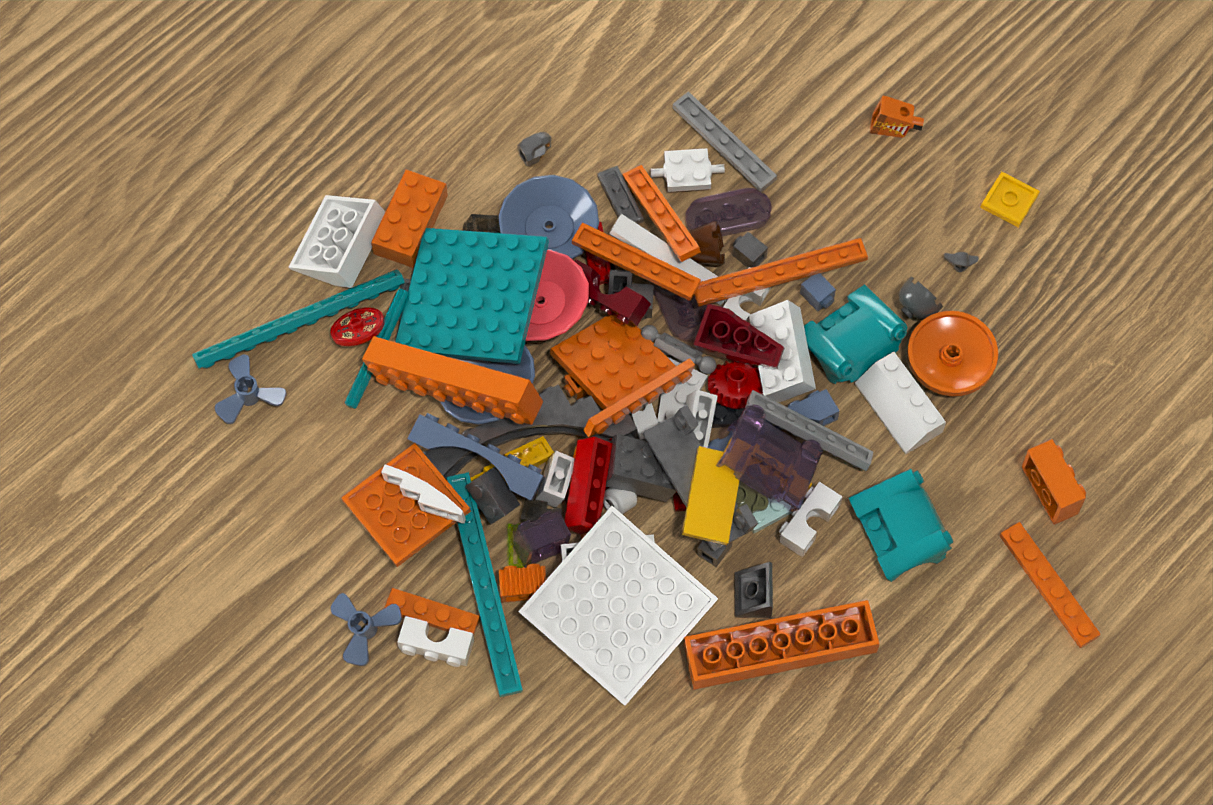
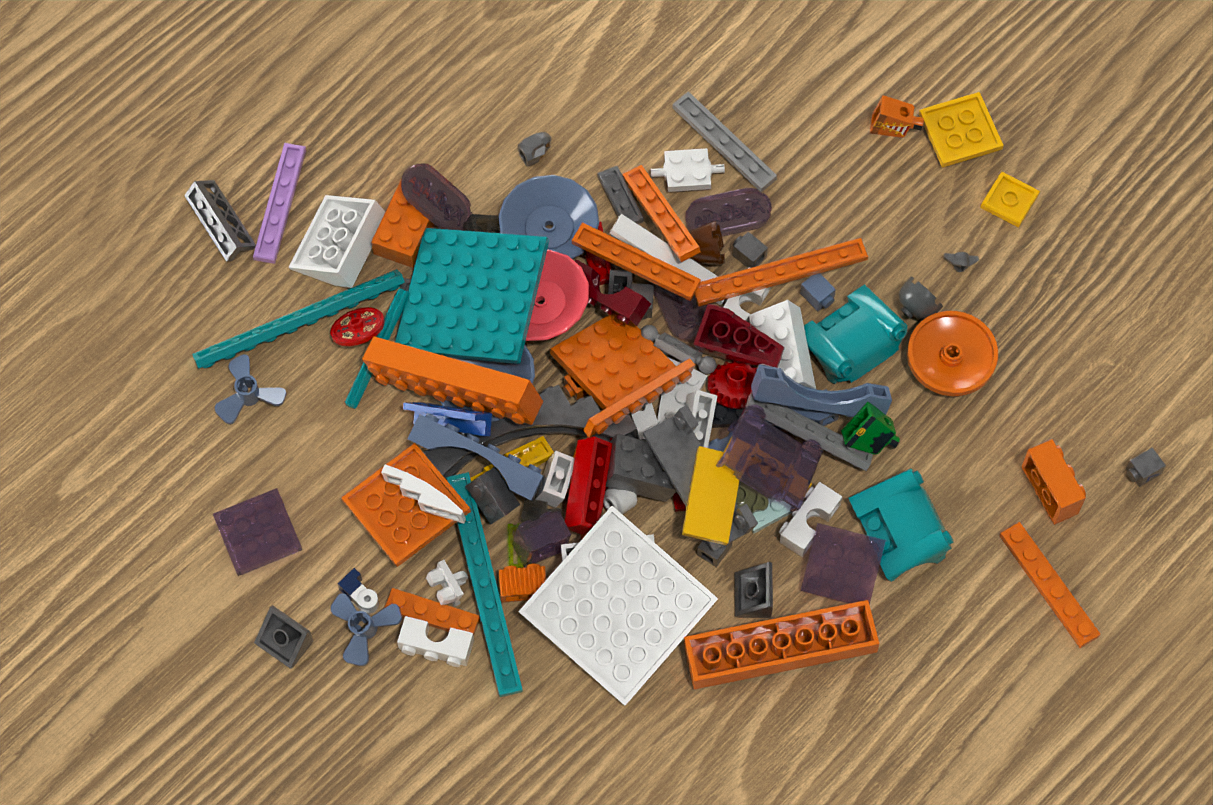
white slope [855,352,946,455] -> none
none -> flat silver fence [184,180,256,262]
none -> clear purple plate [213,488,303,576]
none -> lavender tile [253,143,306,264]
none -> flat silver slope [254,605,314,669]
none -> leg [337,568,379,614]
none -> tile [401,163,473,231]
none -> blue fence [403,402,492,436]
none -> white hips [426,560,468,607]
none -> sand blue arch [751,365,892,417]
none -> clear purple plate [801,523,886,605]
none -> green torso [841,402,900,455]
none -> yellow plate [919,92,1004,168]
none -> flat silver brick [1126,447,1166,487]

